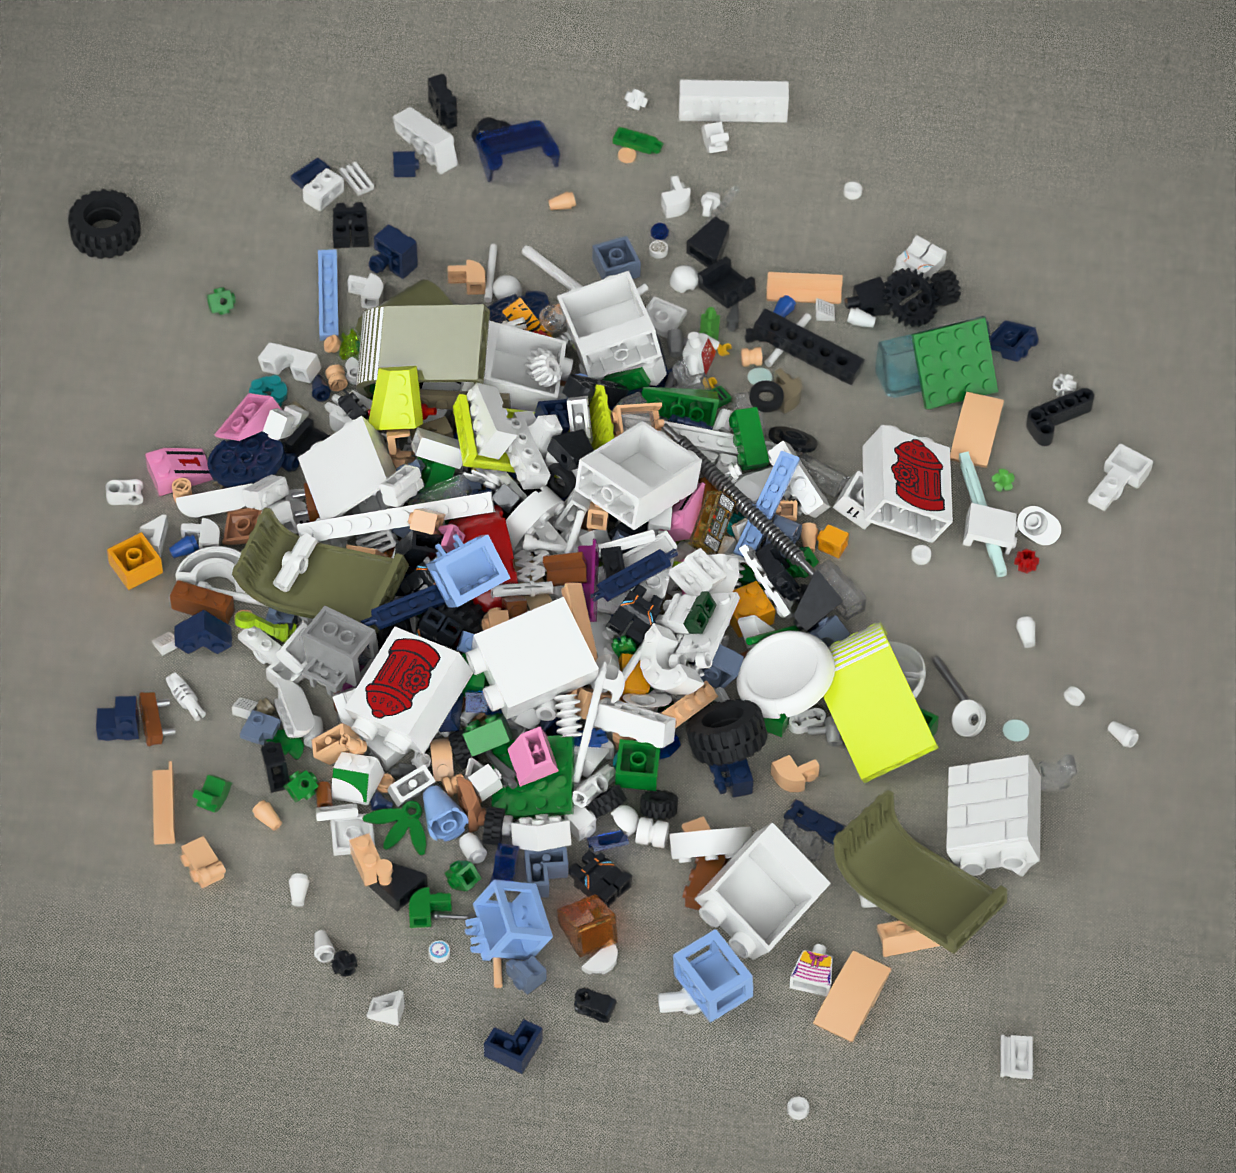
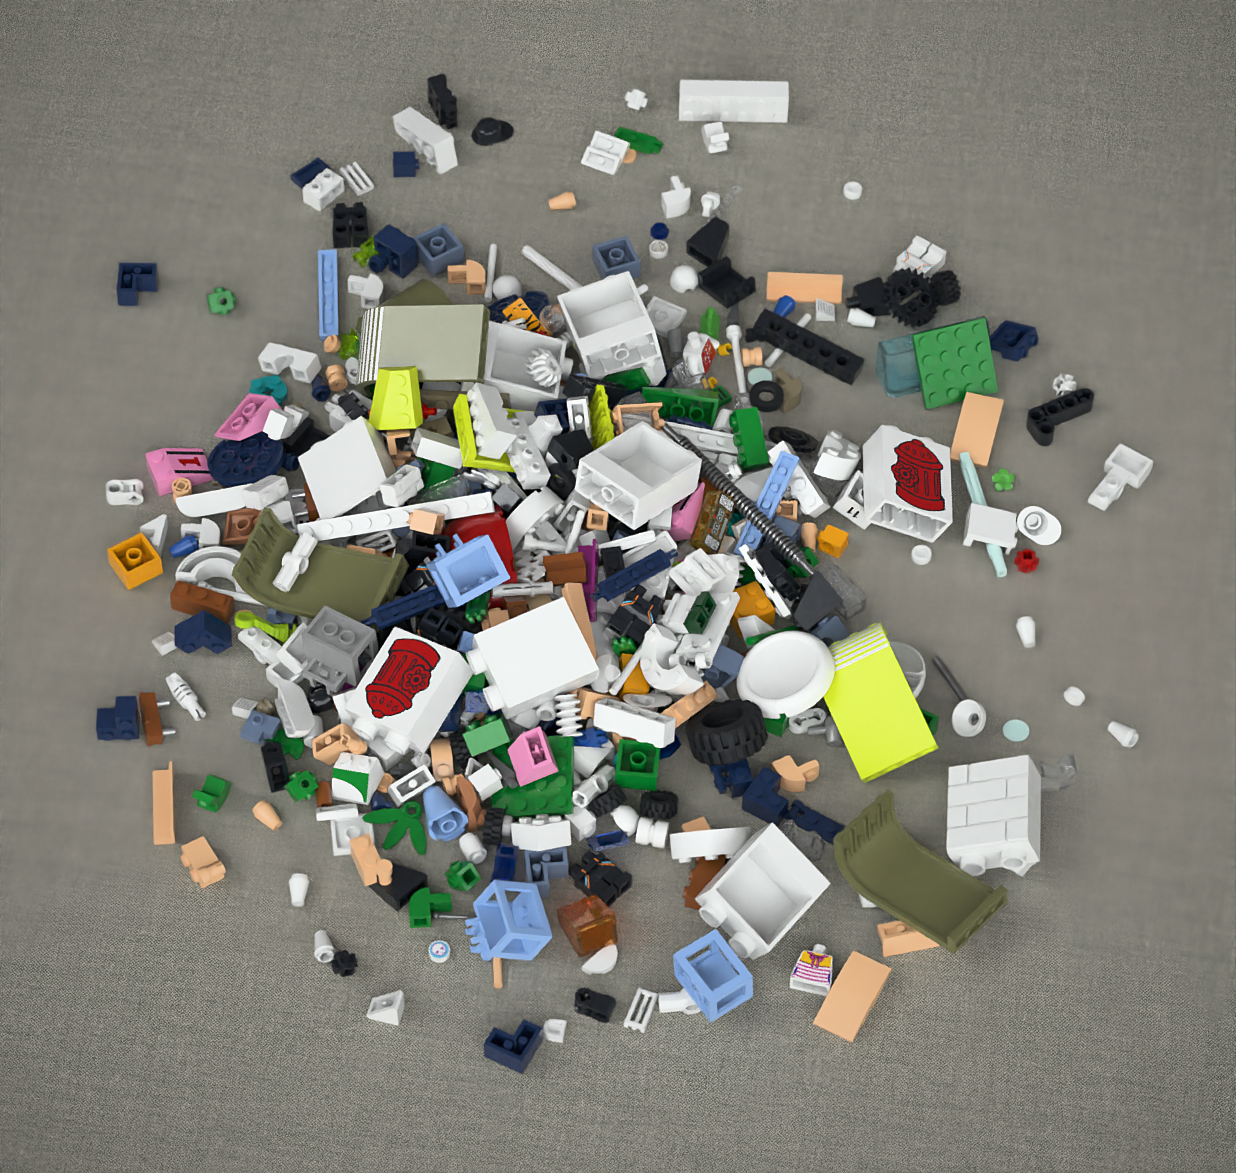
black tyre [68,189,141,259] -> none
bright pink bracket [438,524,465,553] -> none
clear blue windscreen [475,120,560,183] -> none
sand blue brick [506,955,547,995] -> none
white piece [574,661,625,784] -> none
white tile [787,1097,809,1120] -> none
white plate [1000,1035,1033,1079] -> none
none -> dark blue brick [116,263,159,306]
none -> black piece [306,681,334,713]
none -> clear neon green plate [352,235,380,267]
none -> sand blue brick [413,223,464,276]
none -> green hinge [465,589,491,624]
none -> white tile [543,1019,567,1043]
none -> white slope [581,131,630,176]
none -> white tile [624,988,658,1033]
none -> white piece [726,325,748,403]
none -> dark blue brick [741,766,789,827]
none -> white brick [814,430,861,480]

